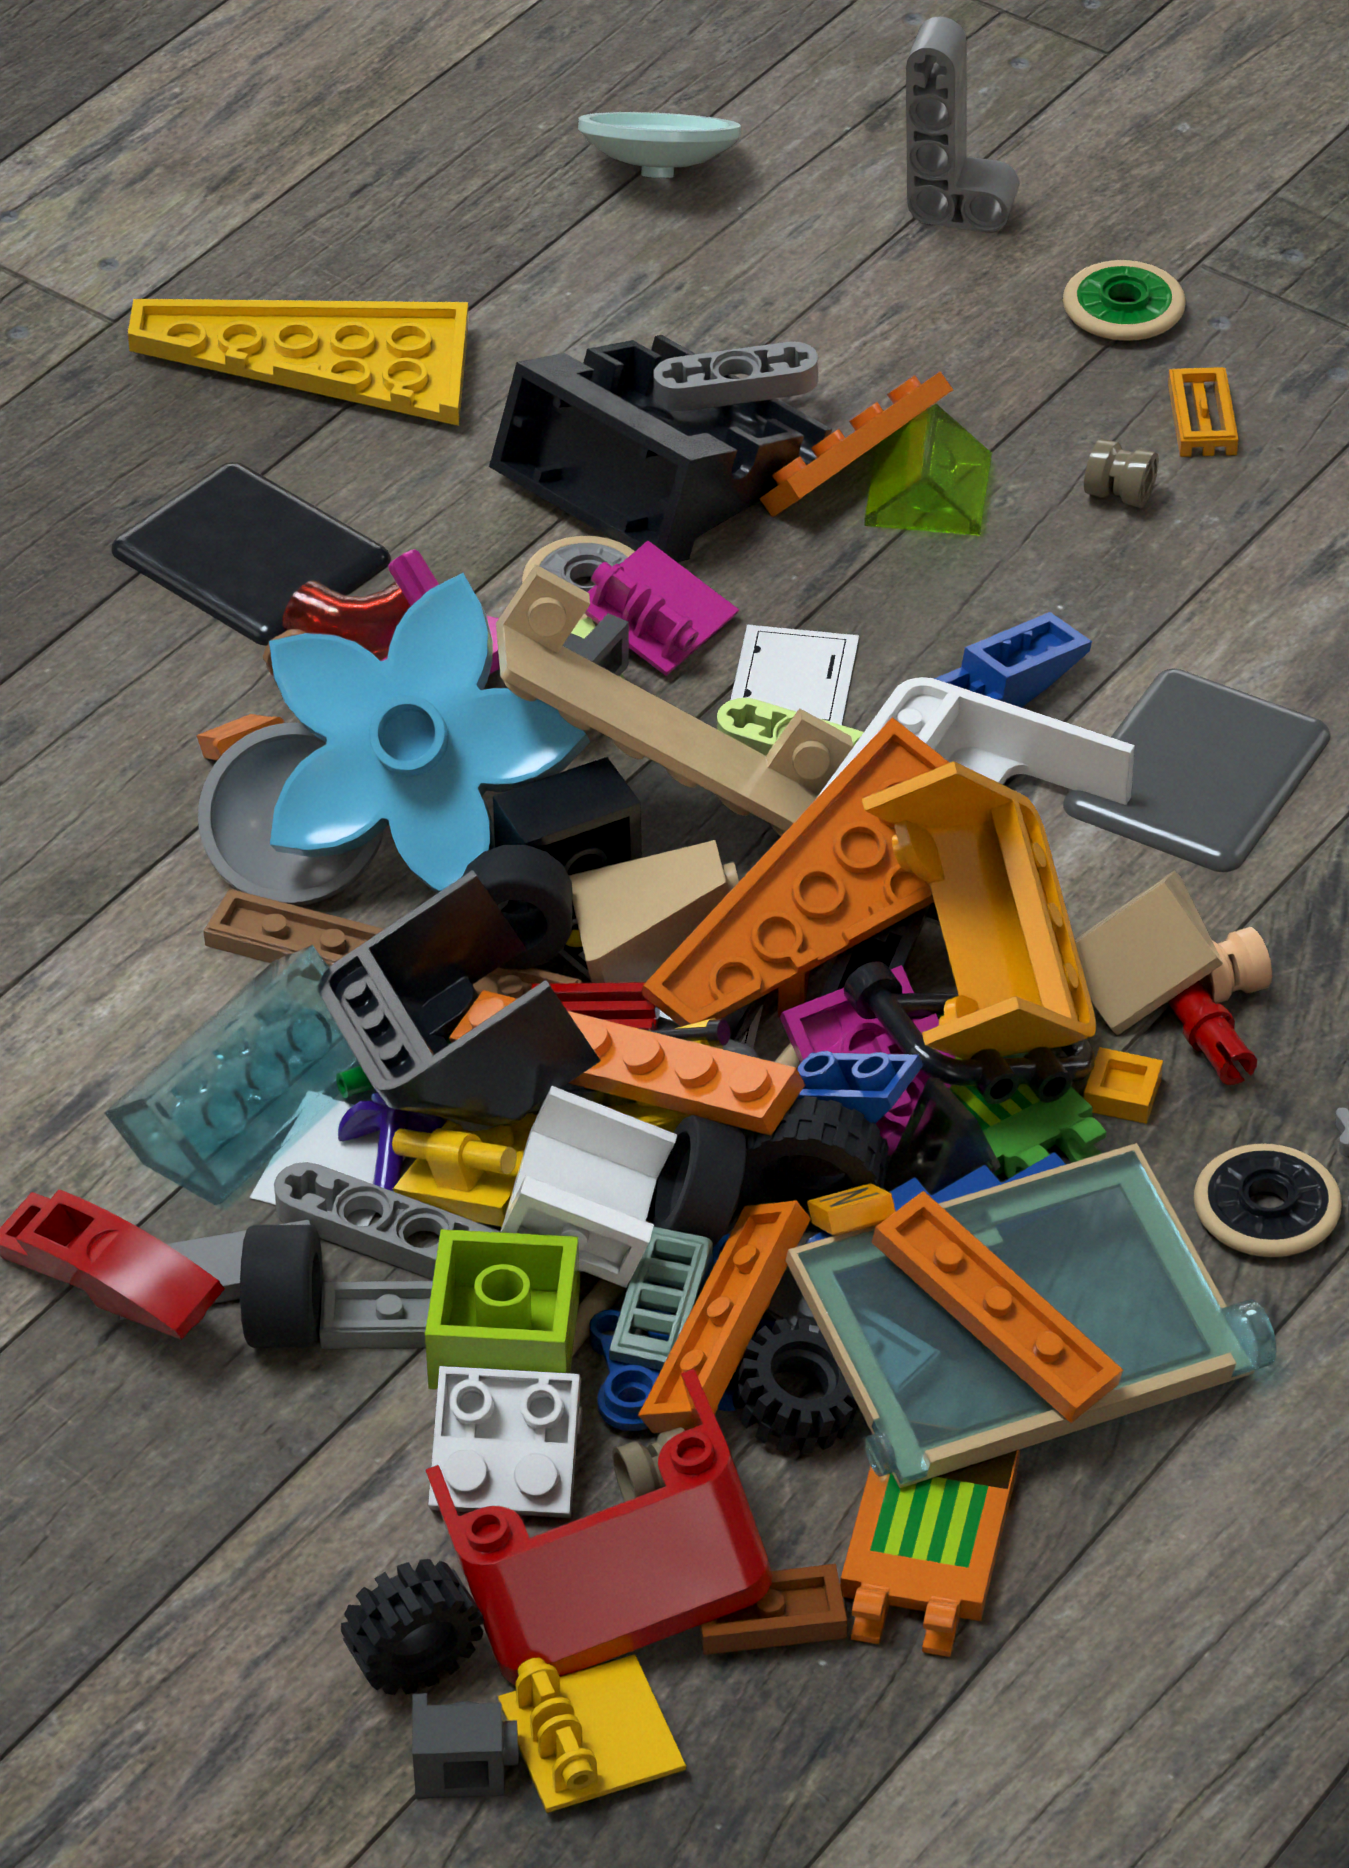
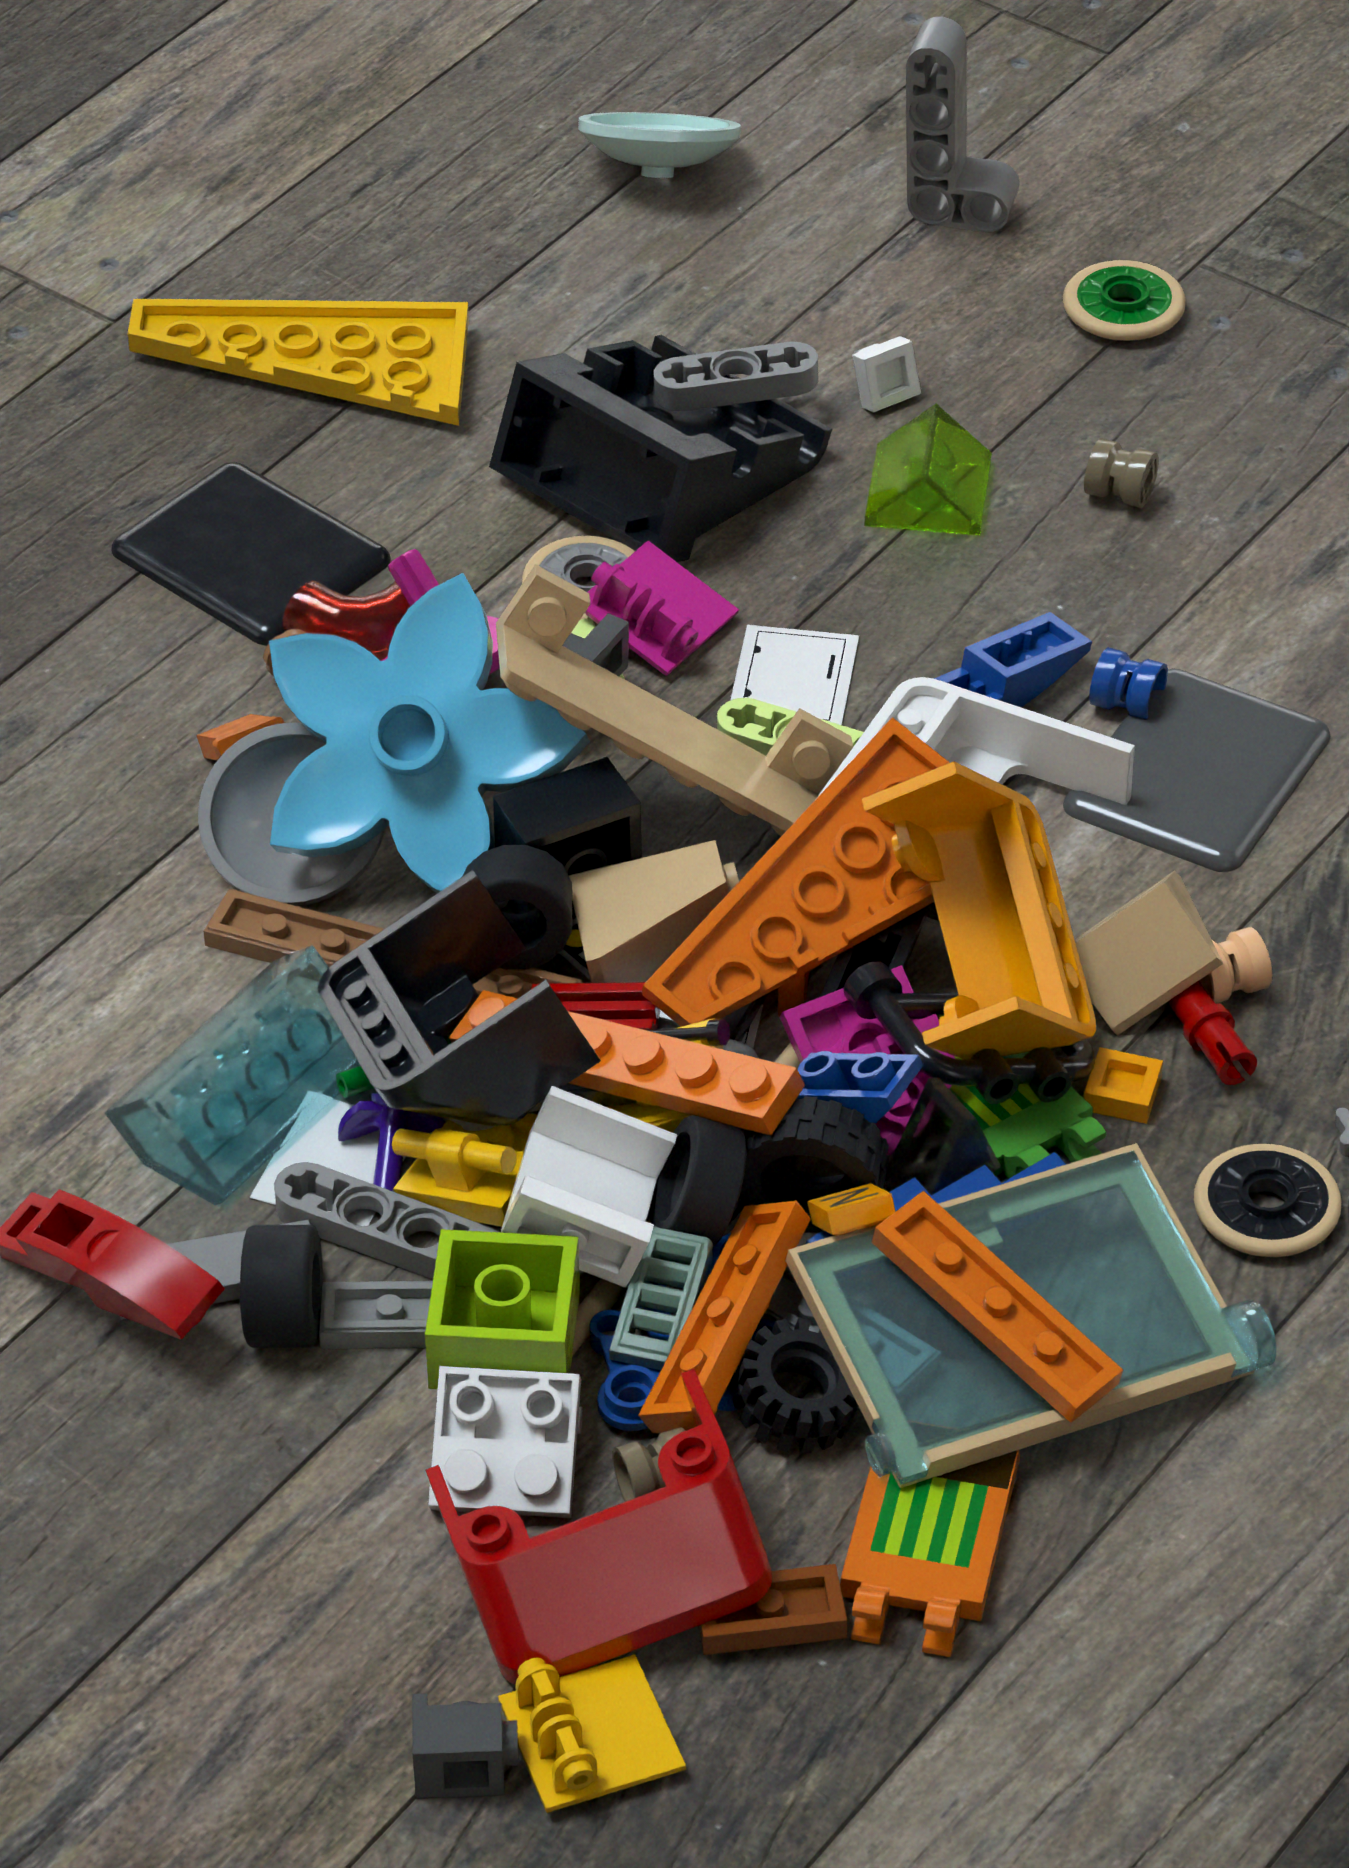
black tyre [341,1559,484,1695] -> none
orange plate [759,371,953,518] -> none
light orange tile [1168,367,1239,457] -> none
none -> white tile [852,336,921,413]
none -> blue wheel [1089,647,1168,720]

